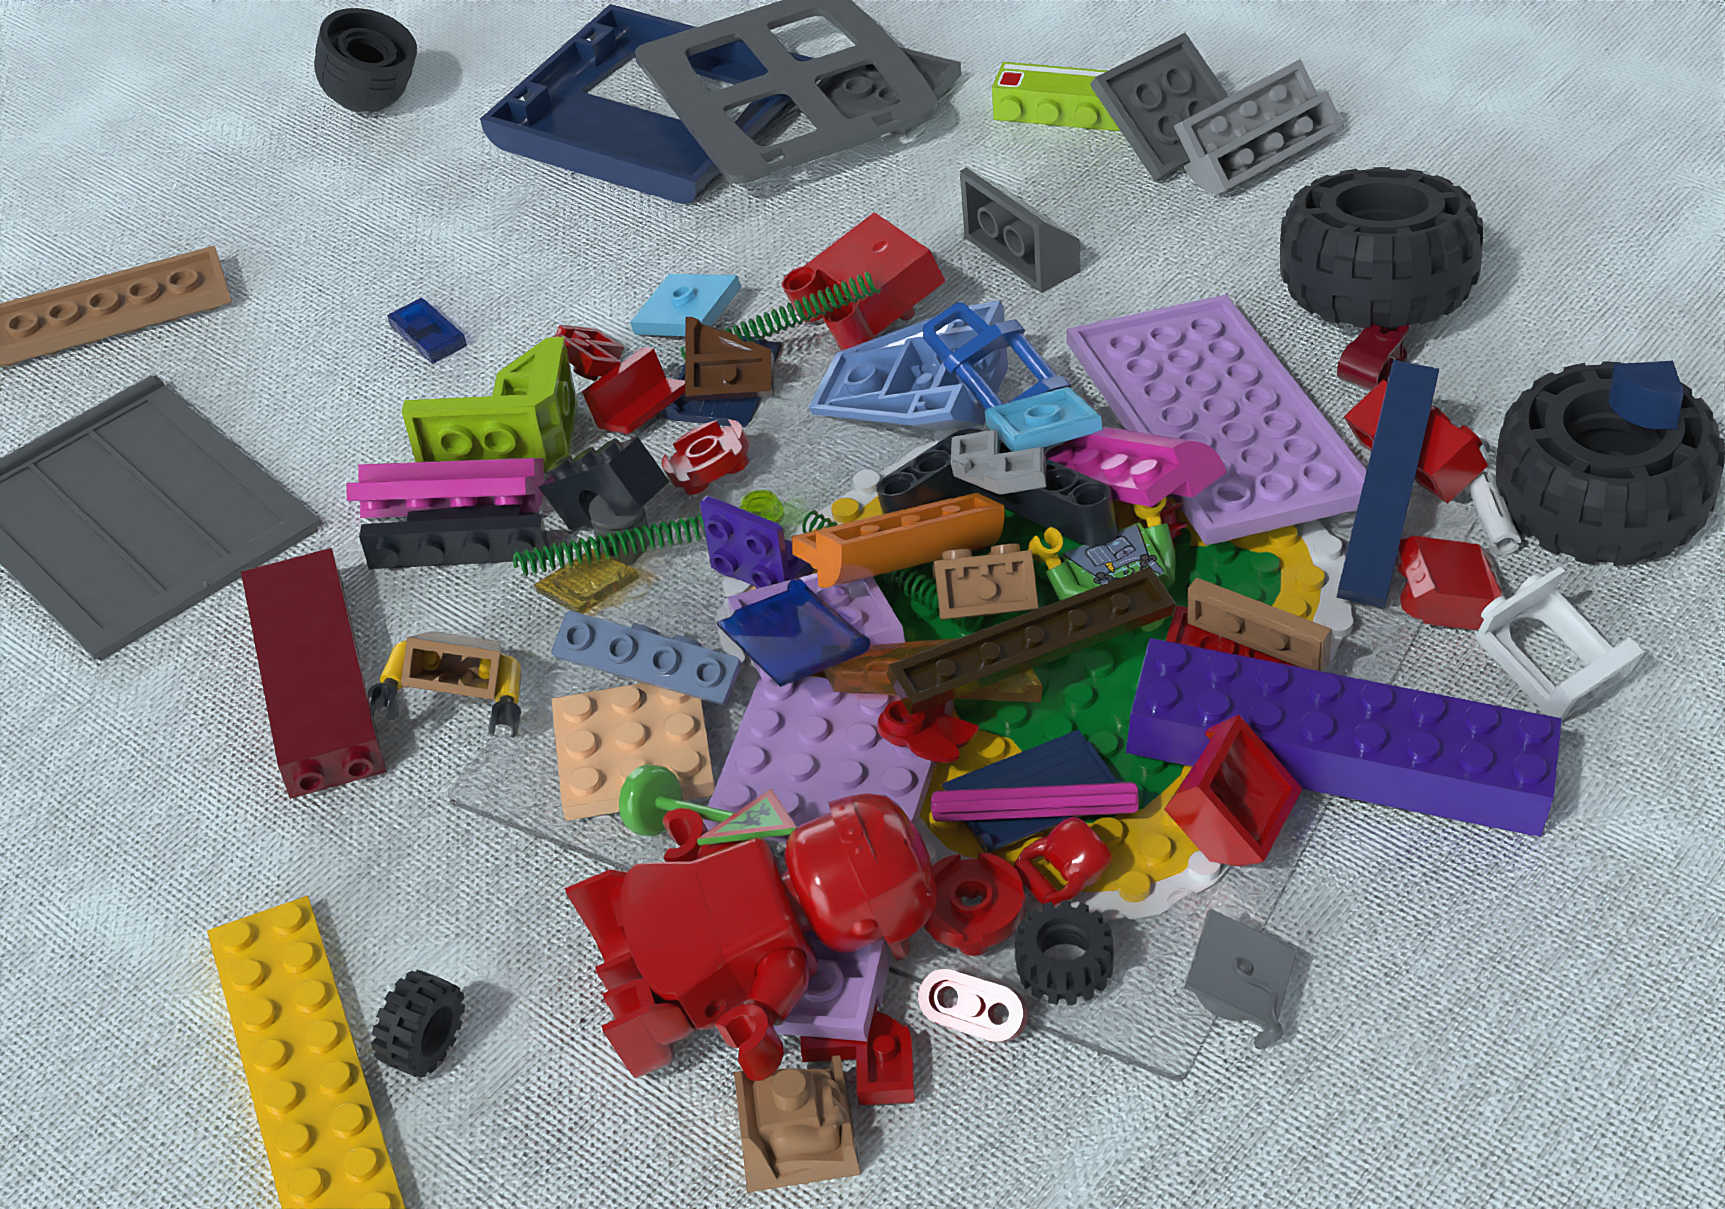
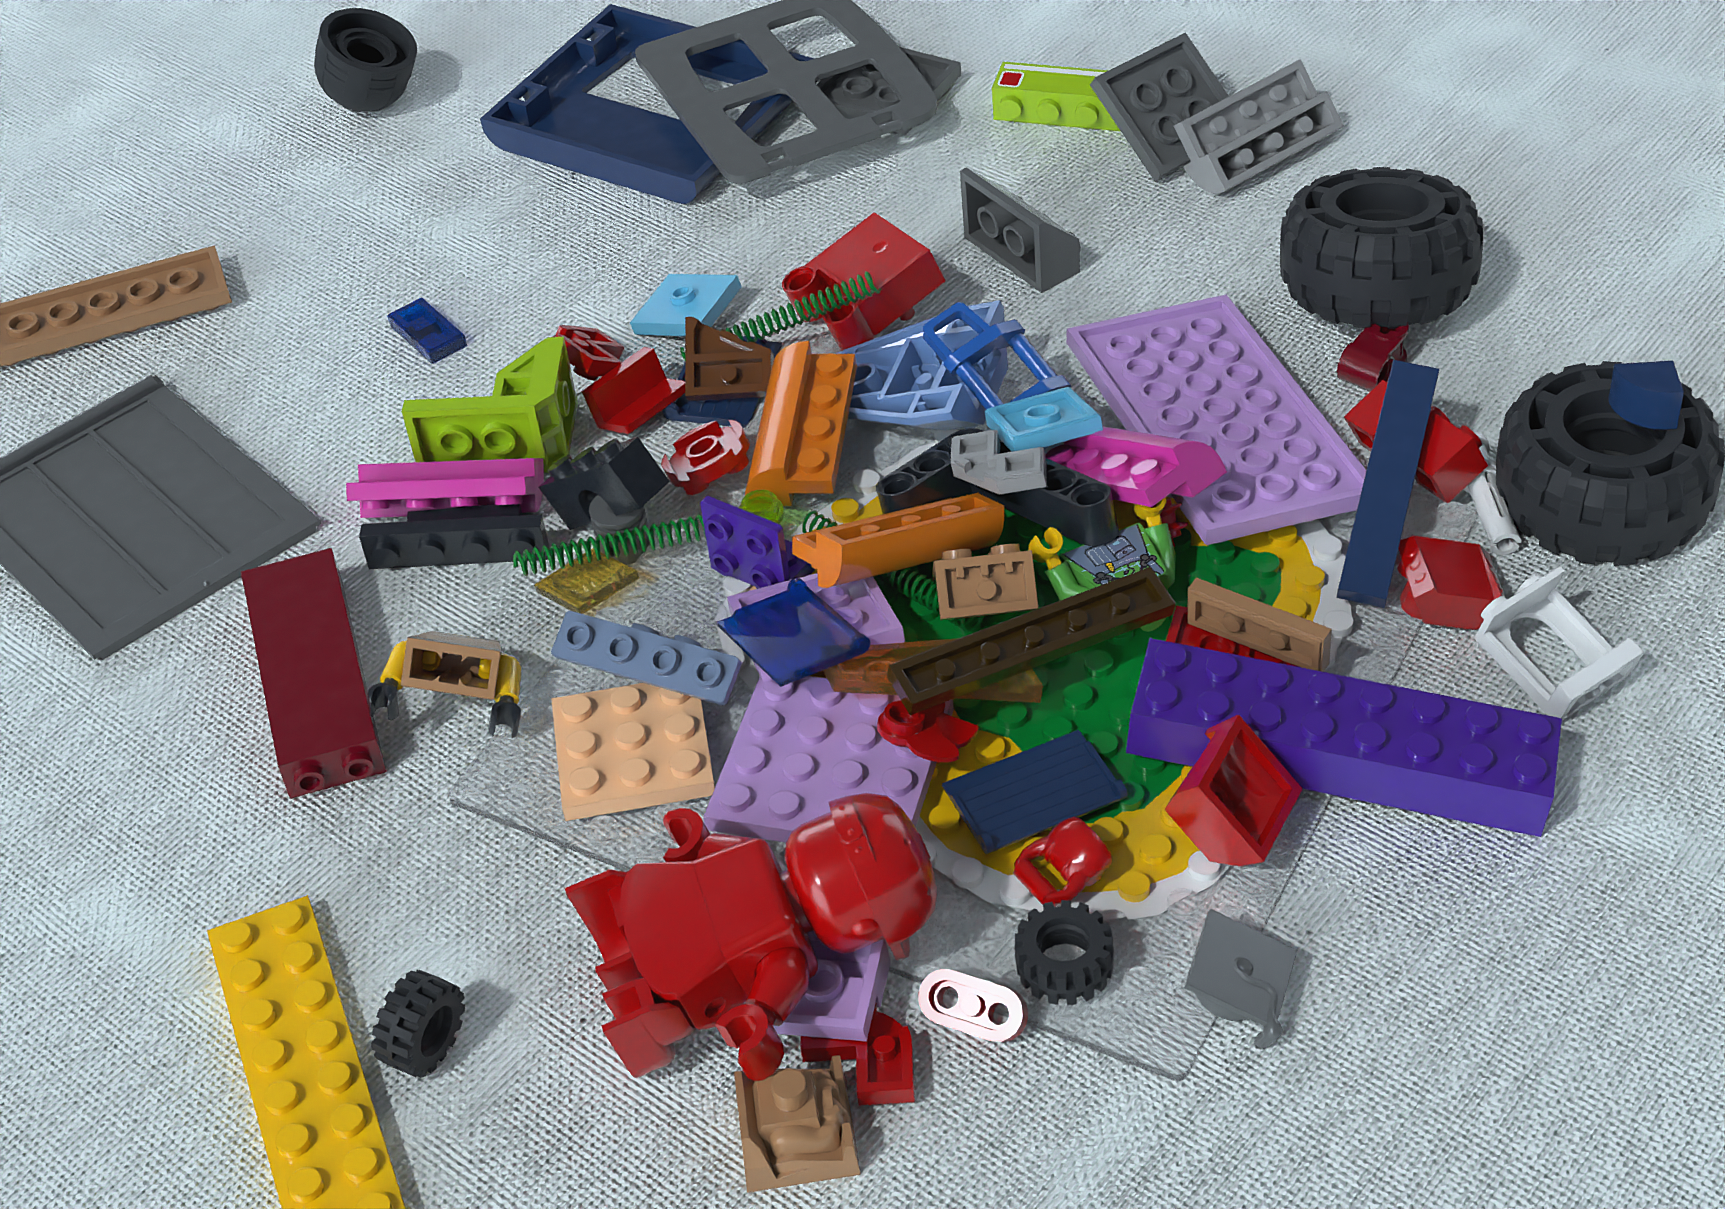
bright green piece [619,764,797,845] -> none
red plate [924,853,1026,956] -> none
dark pink axle [931,782,1139,822] -> none
none -> orange brick [745,341,857,506]

